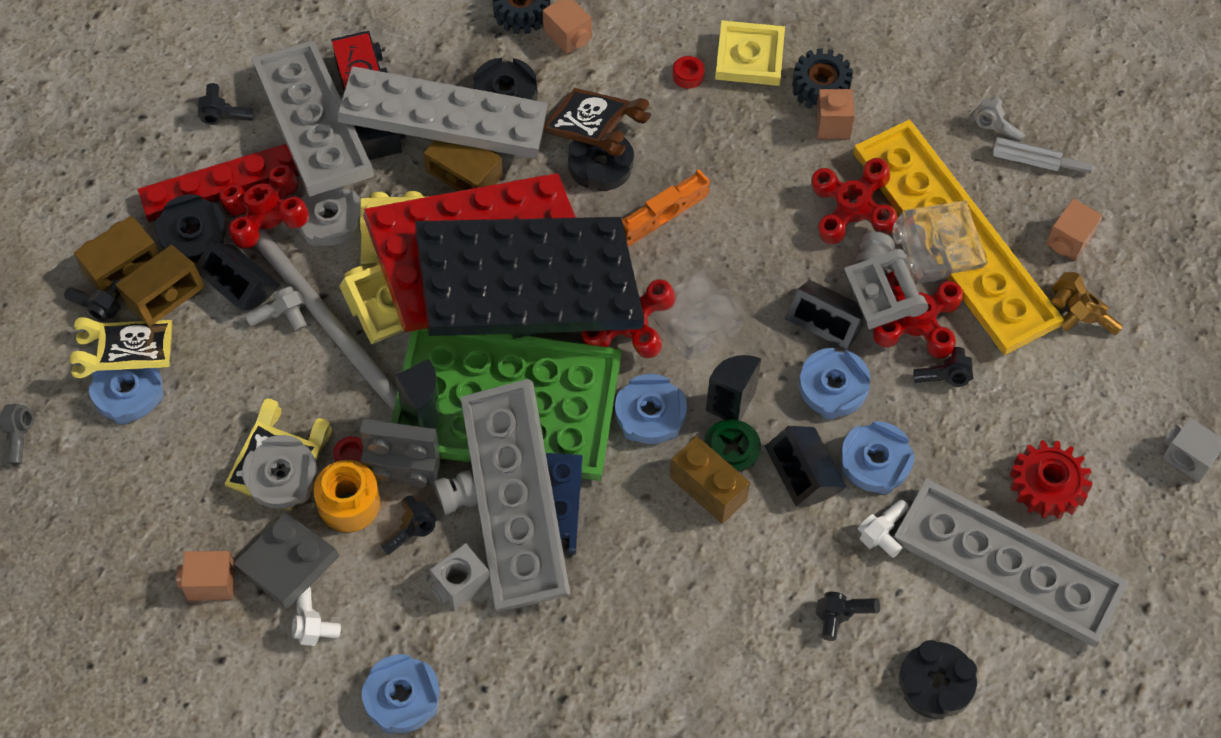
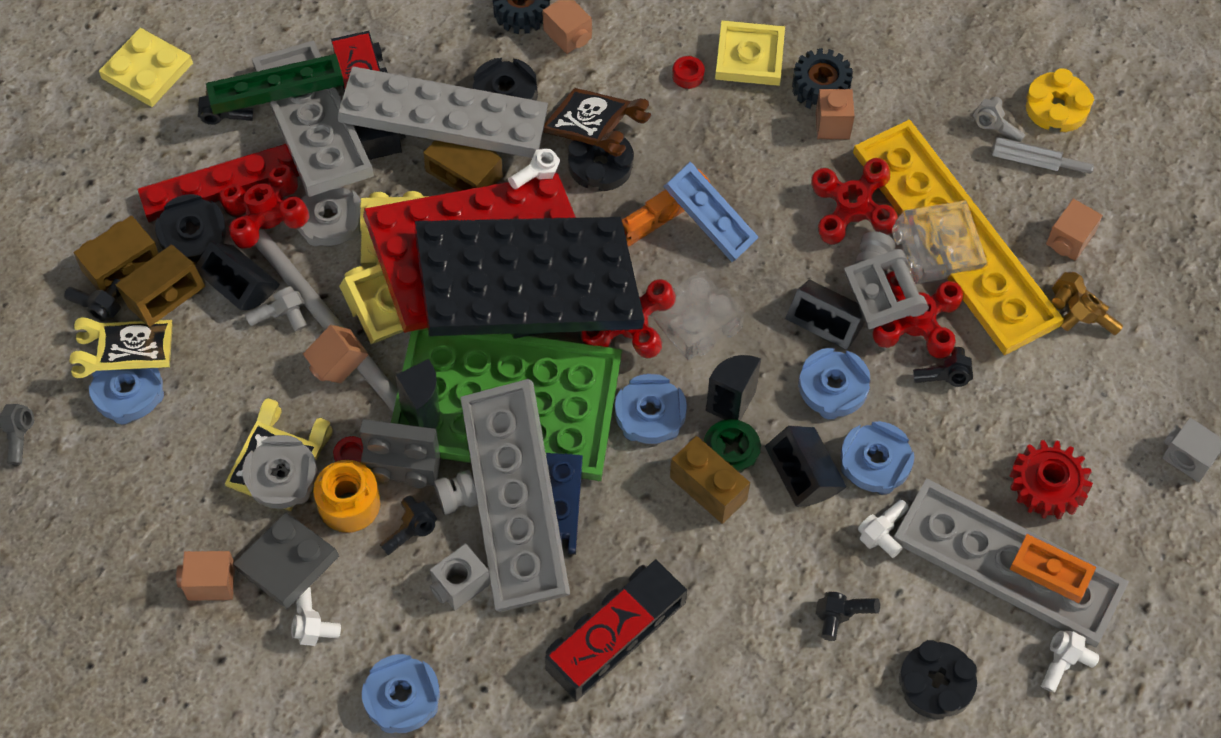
none -> light yellow plate [99,28,193,107]
none -> dark green plate [206,54,344,115]
none -> nougat brick [303,324,369,383]
none -> white piece [508,149,560,189]
none -> brick [545,559,687,702]
none -> medium blue plate [663,162,759,262]
none -> orange plate [1009,534,1097,603]
none -> yellow plate [1025,68,1094,132]
none -> white piece [1041,631,1099,693]

